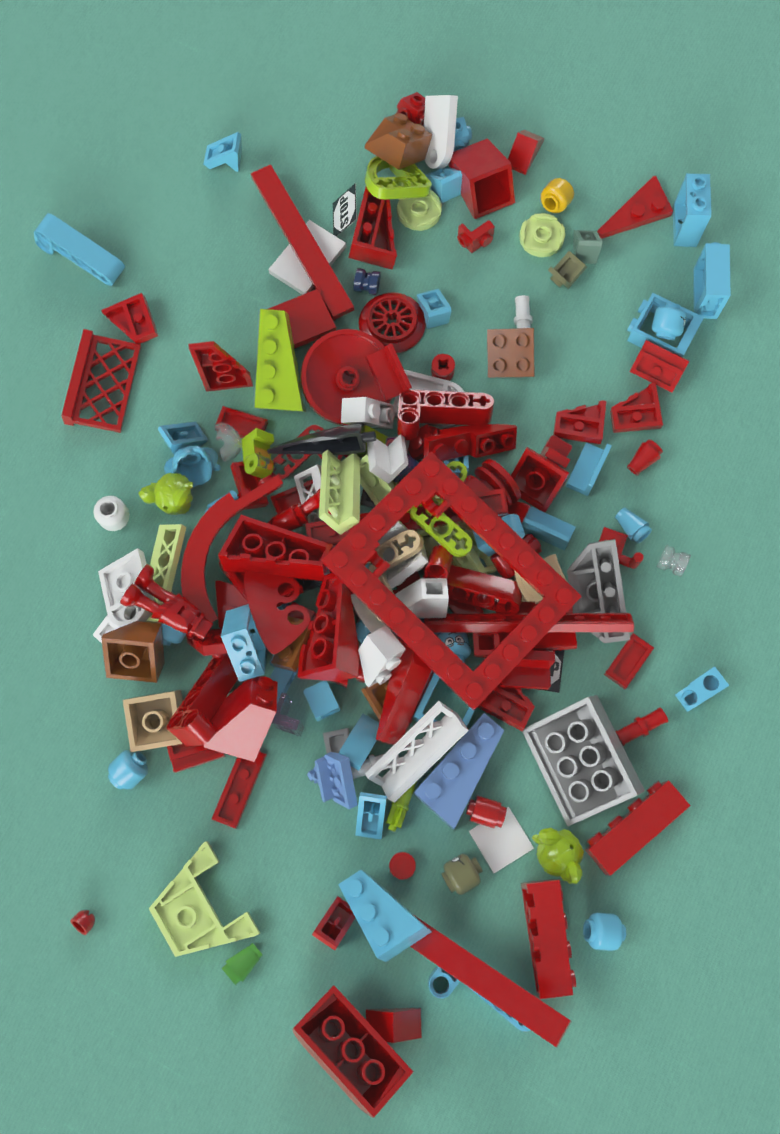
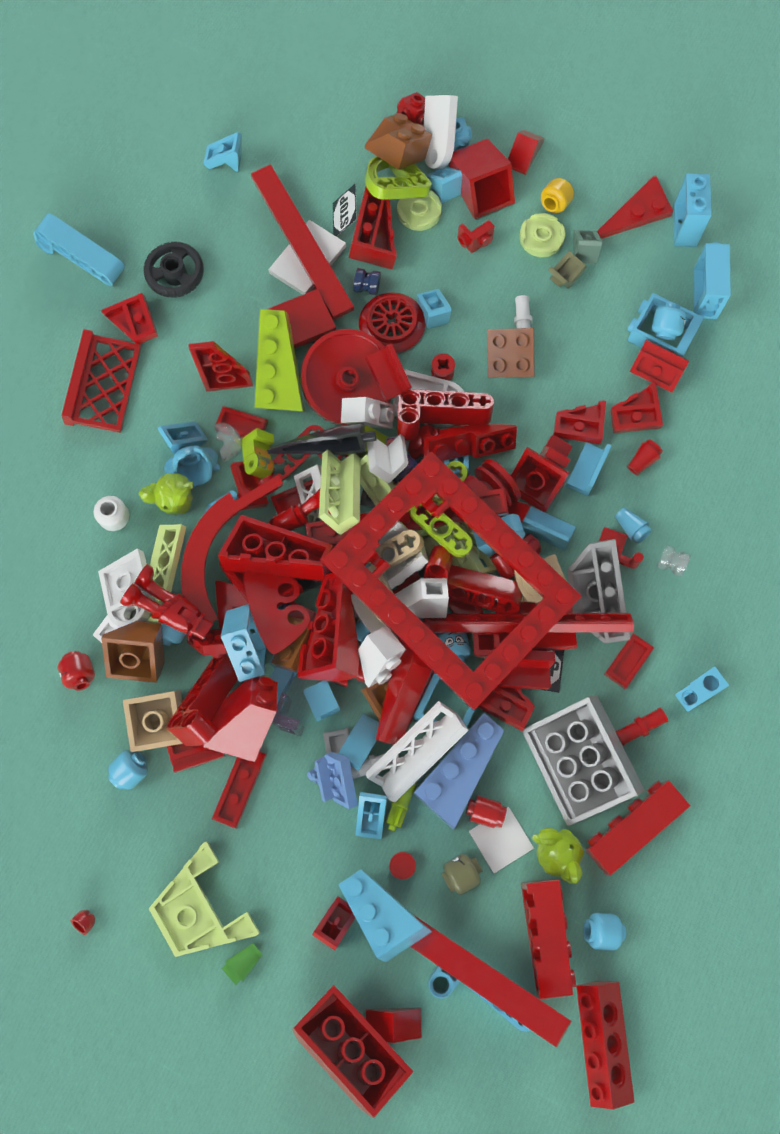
none -> red head [57,651,95,691]
none -> black wheel [143,241,204,298]
none -> red brick [576,981,635,1110]

